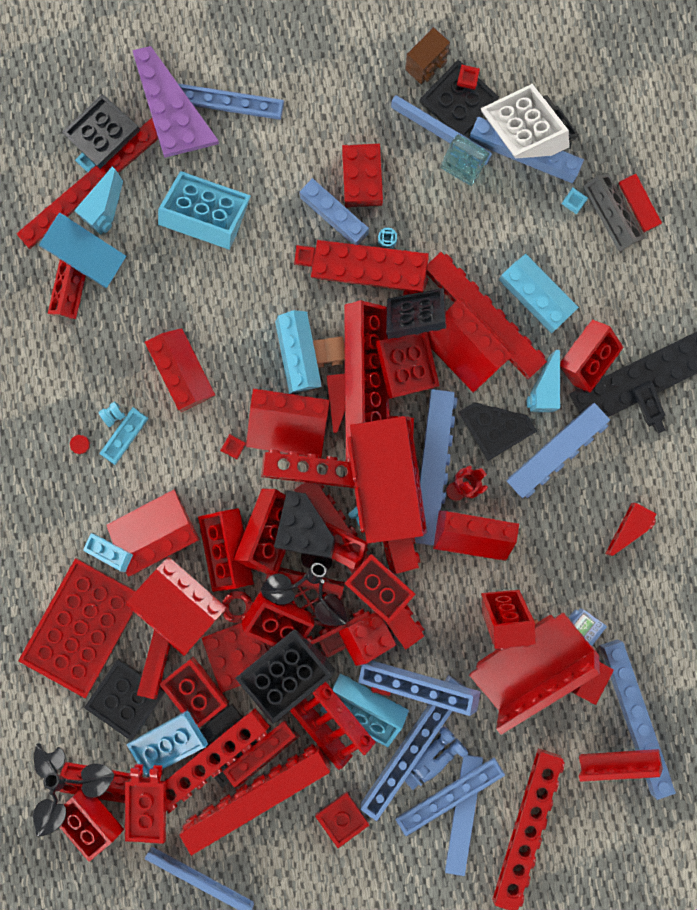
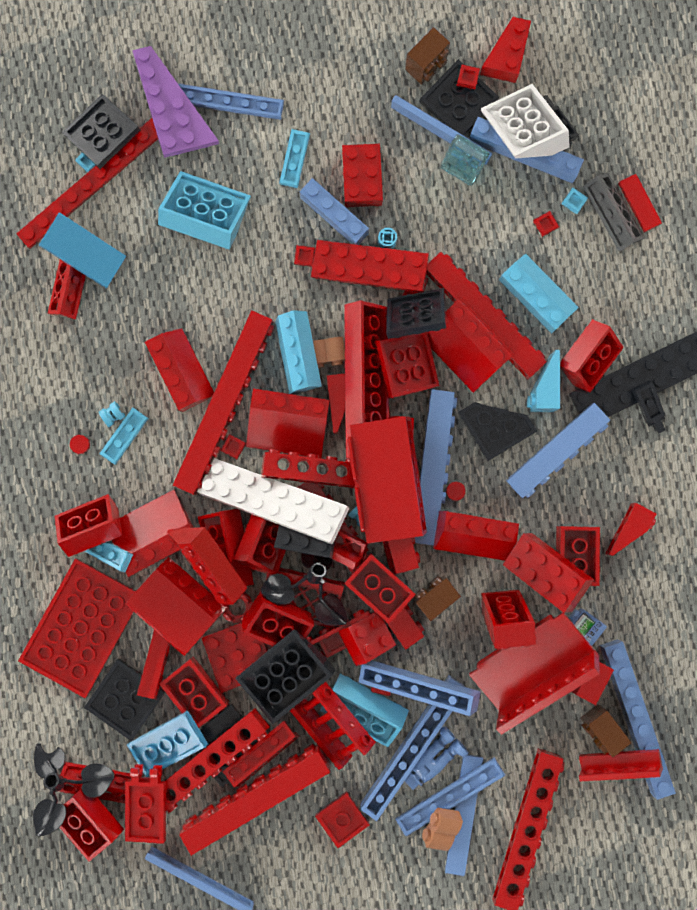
medium azure slope [74,167,123,235] -> none
red piece [455,465,488,499] -> none
none -> red brick [55,494,123,557]
none -> red slope [167,527,247,605]
none -> red brick [172,310,275,495]
none -> white plate [197,458,349,544]
none -> medium azure tile [279,129,310,188]
none -> reddish brown brick [414,576,461,621]
none -> nougat brick [422,808,463,851]
none -> red wedge [480,17,531,83]
none -> red brick [503,533,594,613]
none -> red tile [533,211,559,237]
none -> red brick [556,526,600,586]
none -> reddish brown brick [580,704,631,757]

